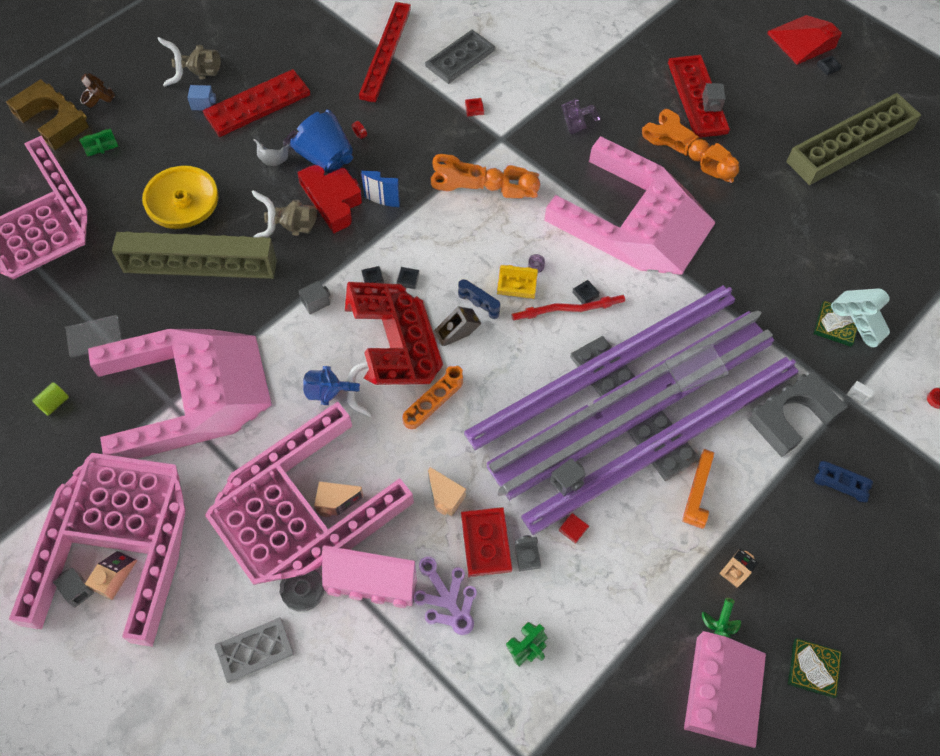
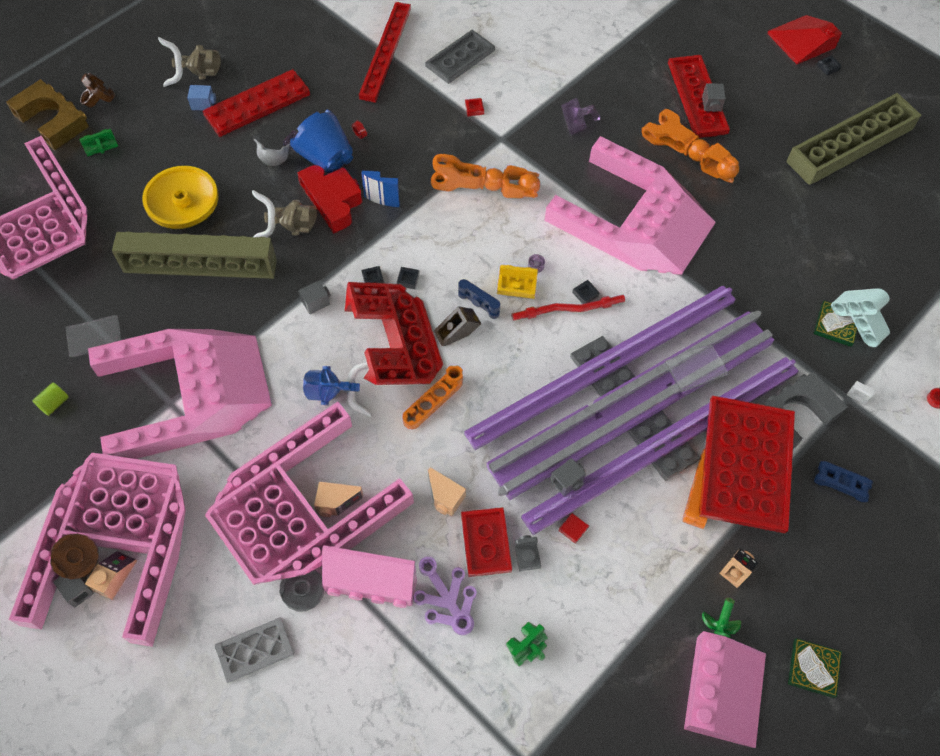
none -> reddish brown tile [50,533,99,579]
none -> red plate [699,395,795,533]

